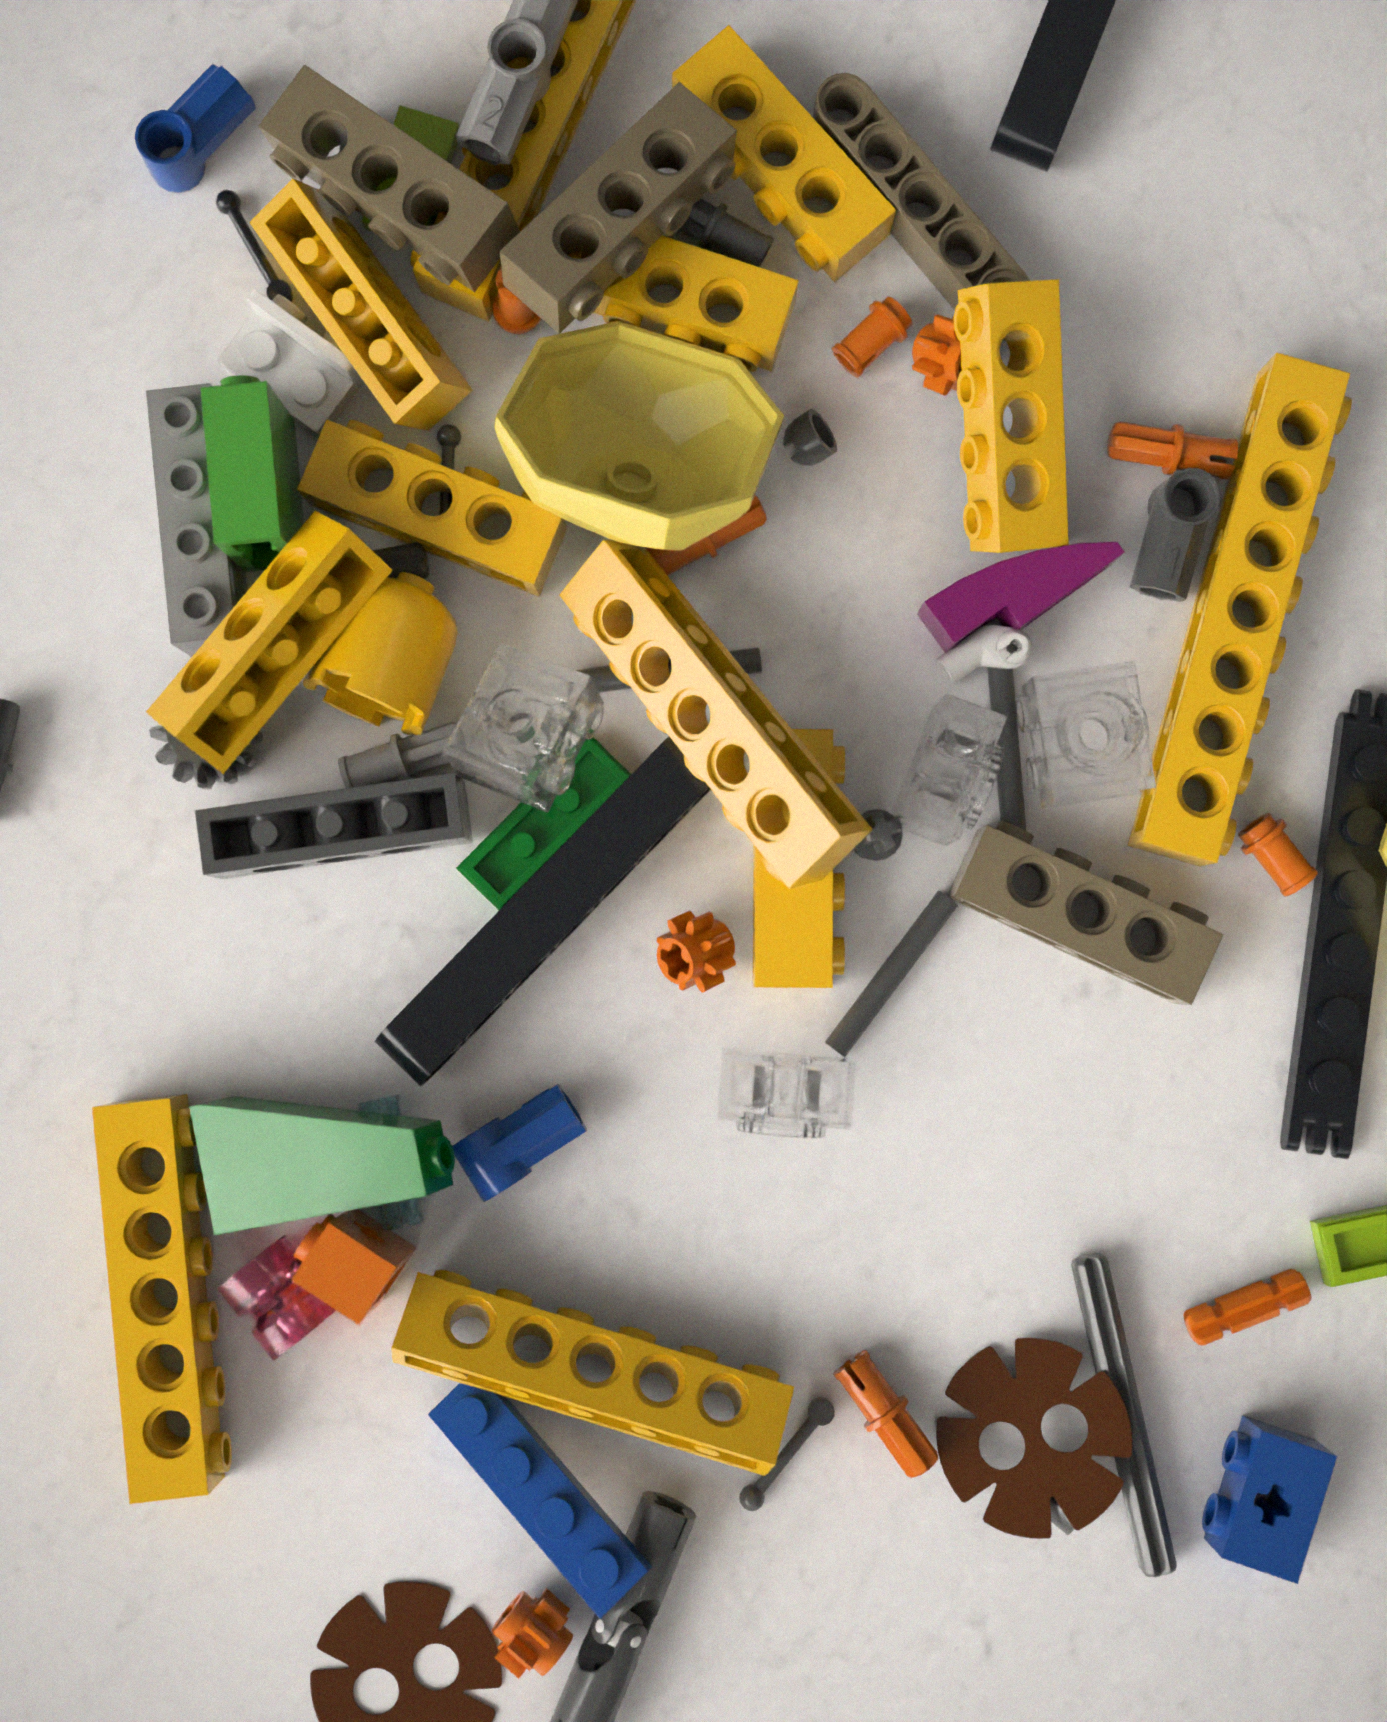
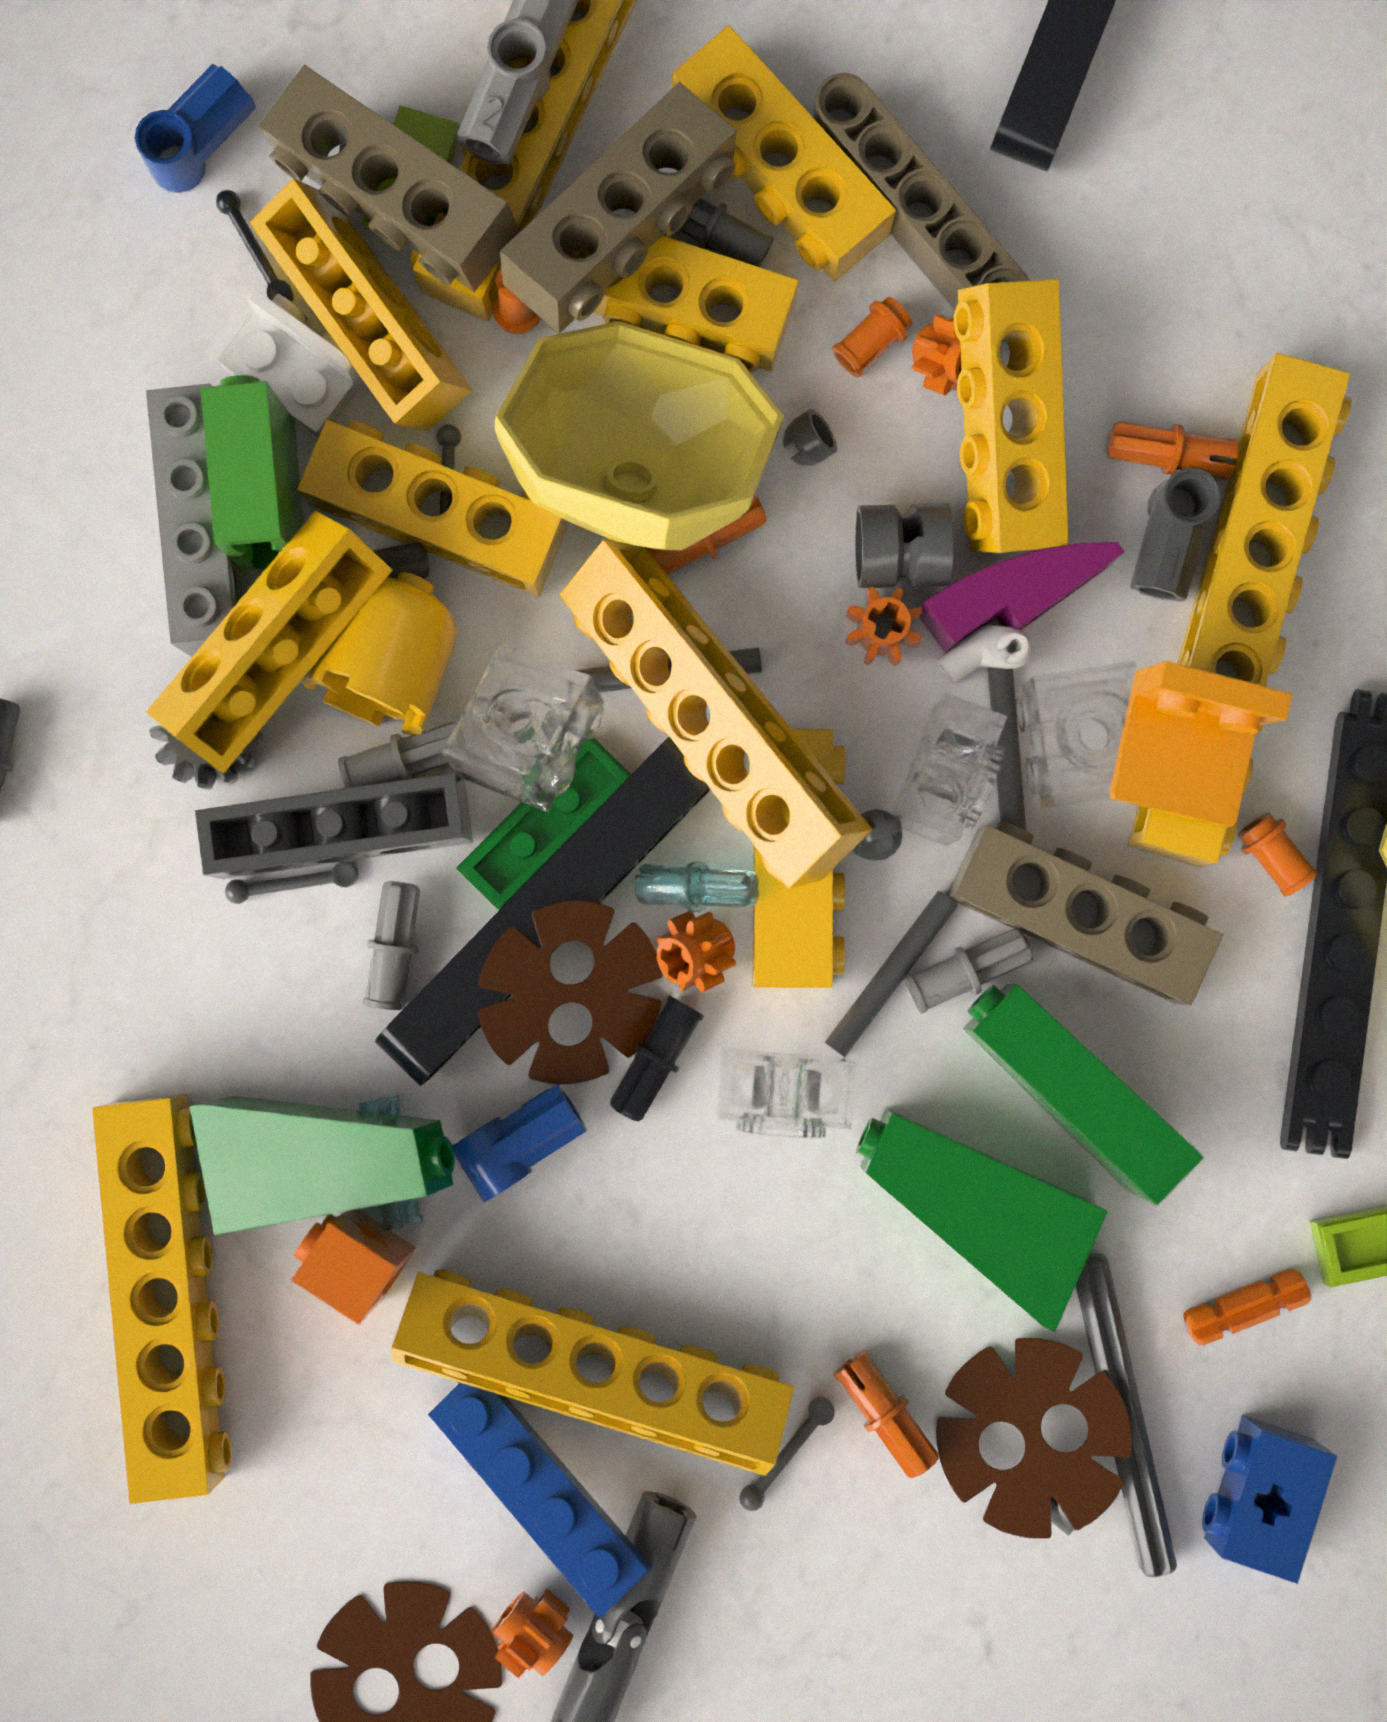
clear pink wheel [217,1235,336,1361] -> none
none -> dark grey hinge [225,862,358,904]
none -> light grey axle [363,881,420,1010]
none -> reddish brown piece [478,901,662,1085]
none -> black axle [610,995,704,1122]
none -> clear light blue axle [634,861,759,912]
none -> orange gear [845,586,923,666]
none -> dark grey wheel [855,503,953,588]
none -> green slope [856,1108,1108,1332]
none -> light grey axle [904,929,1033,1014]
none -> green slope [963,984,1204,1206]
none -> light orange bracket [1109,661,1292,827]

